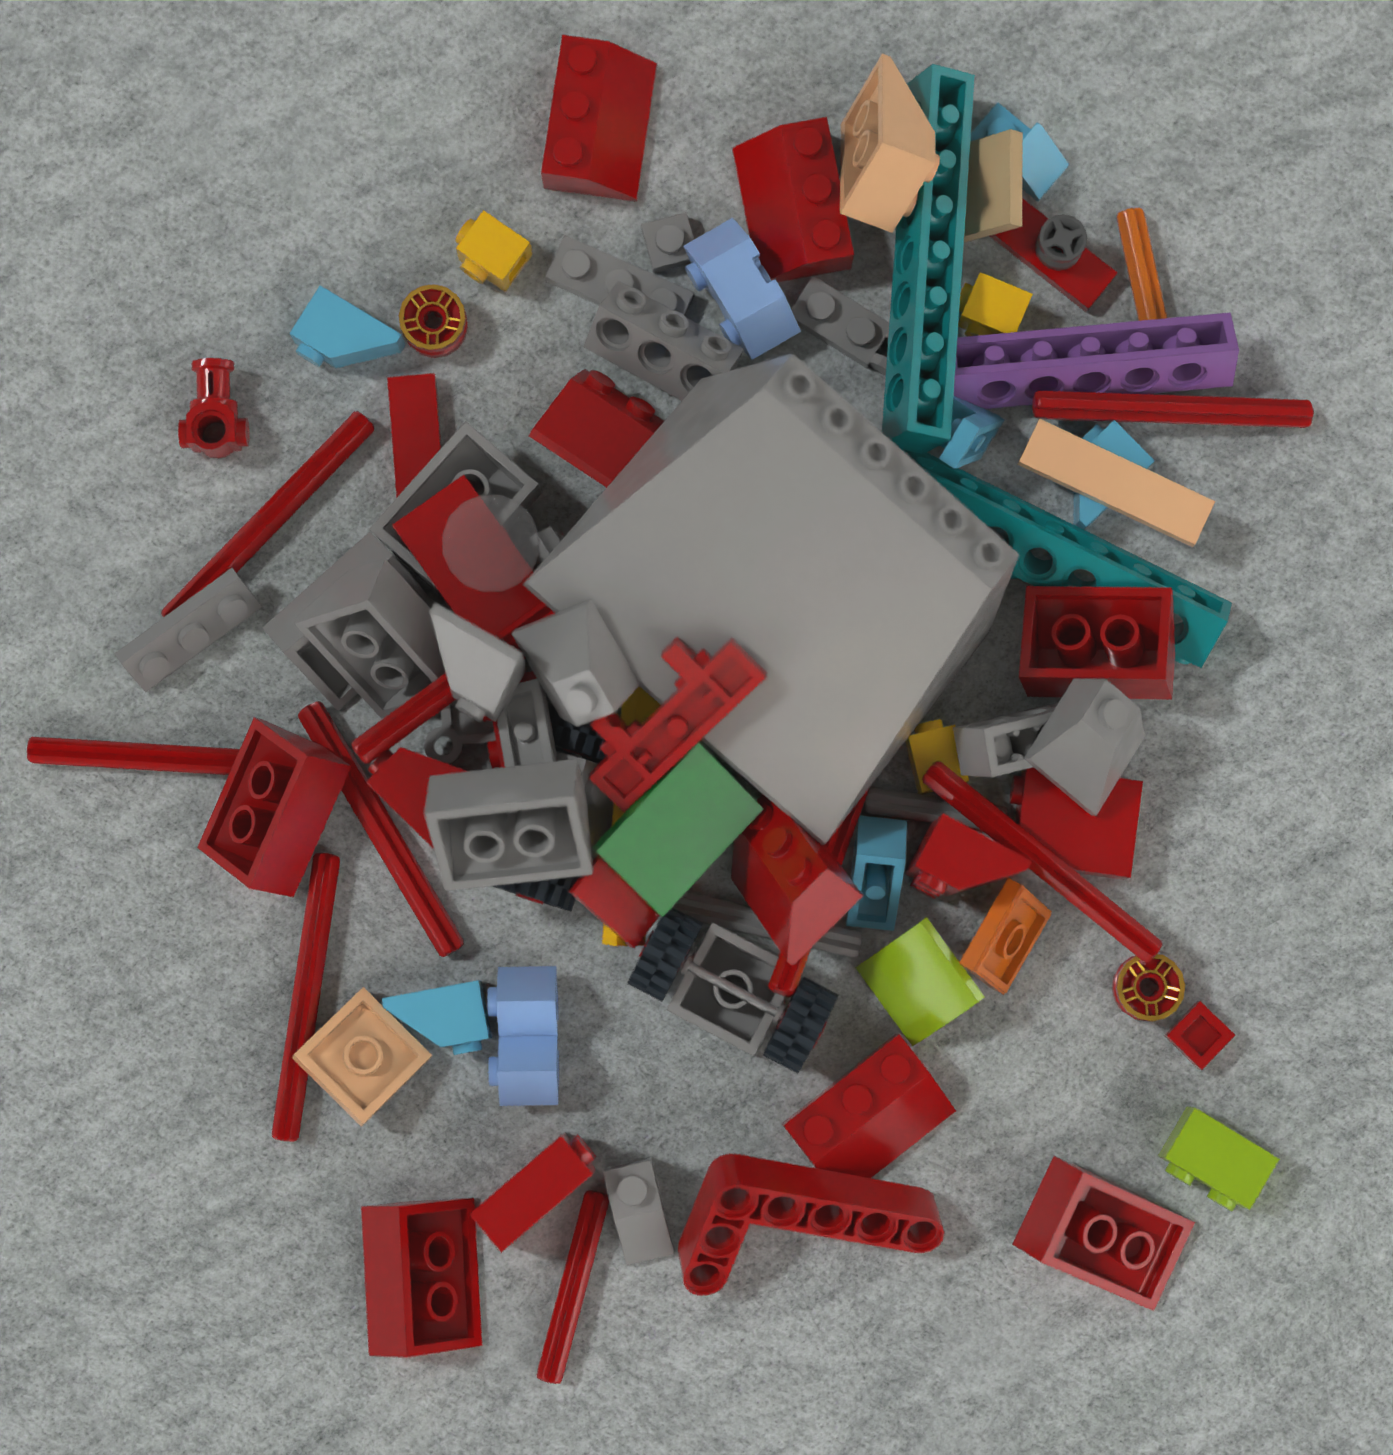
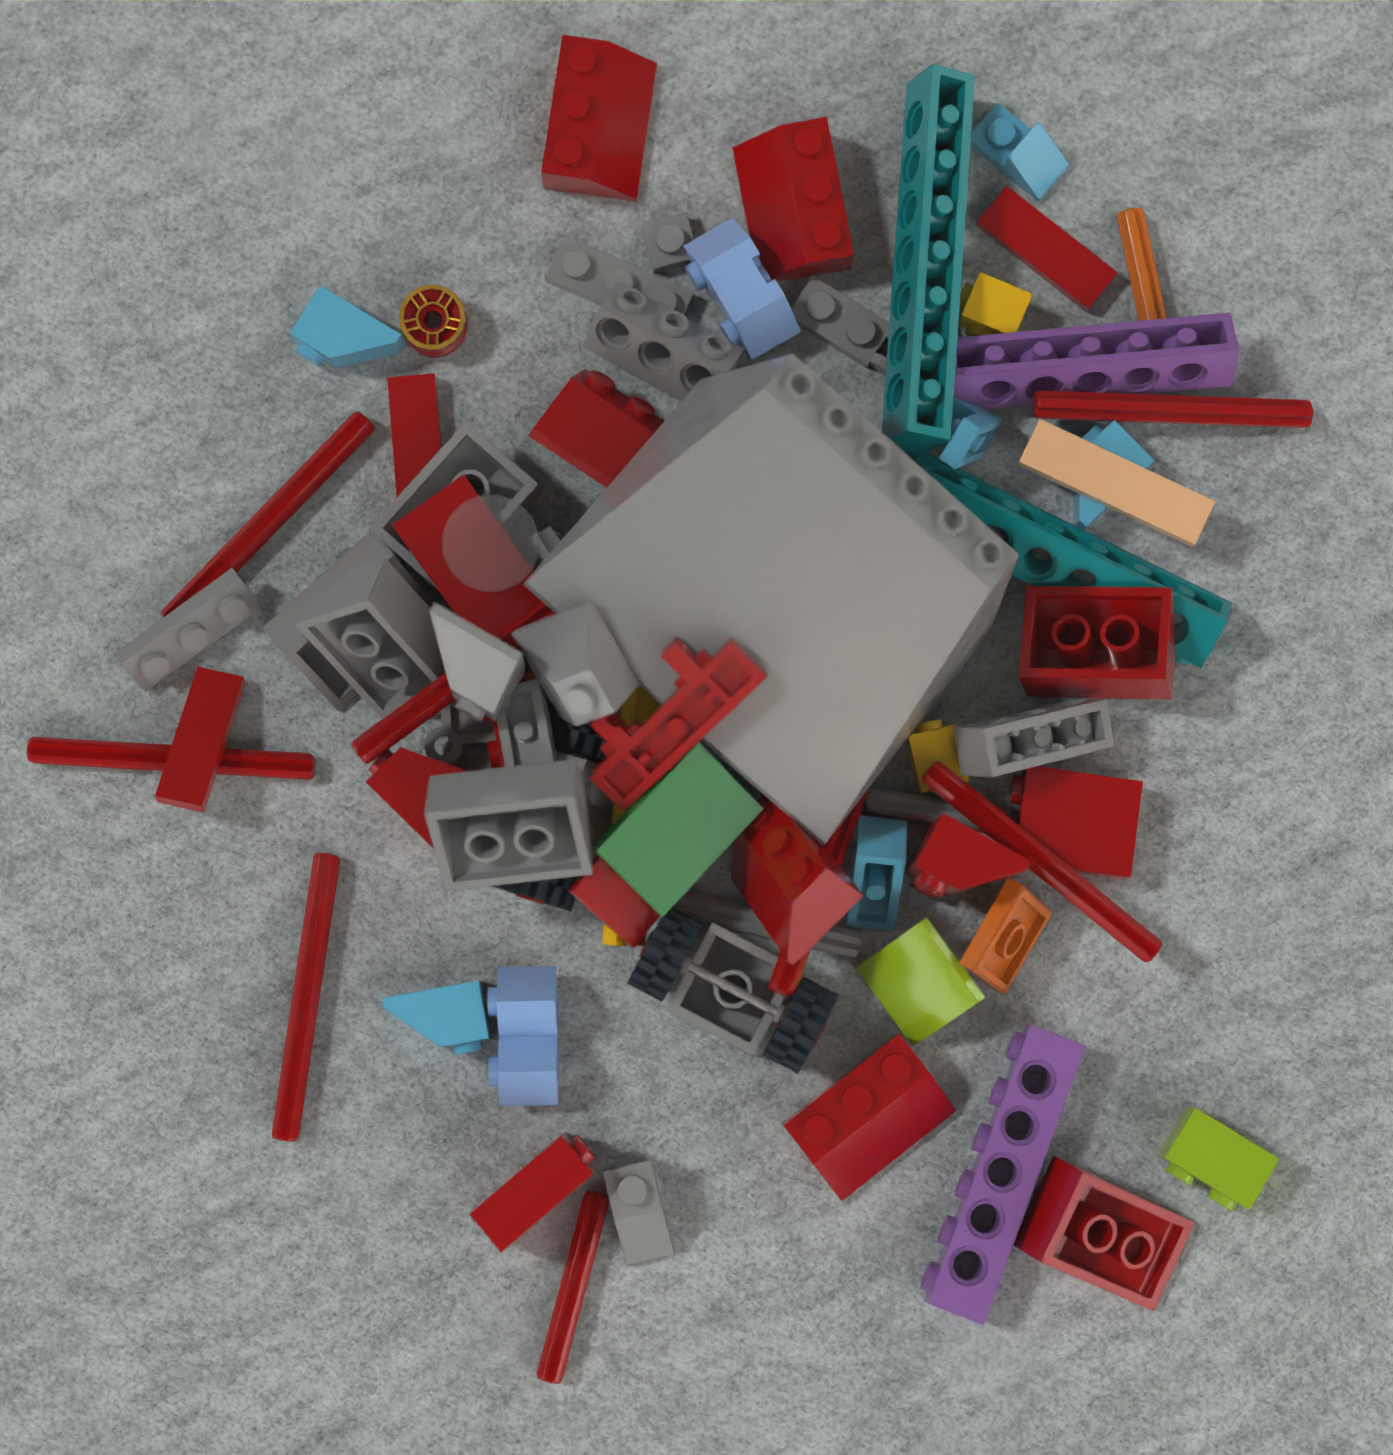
red connector [178,358,250,459] -> none
red slope [197,717,351,897] -> none
light nougat plate [292,987,432,1127] -> none
red axle [298,701,464,957] -> none
red slope [361,1198,482,1358] -> none
yellow brick [455,210,533,292] -> none
red beam [678,1154,944,1296] -> none
light nougat slope [840,54,940,233] -> none
tan tile [964,129,1023,243] -> none
light grey slope [1024,679,1145,816] -> none
dark grey wheel [1035,214,1087,271] -> none
red wheel [1112,954,1185,1021] -> none
red plate [1164,1001,1236,1070] -> none
none -> red tile [155,666,246,813]
none -> medium lavender brick [920,1025,1086,1325]

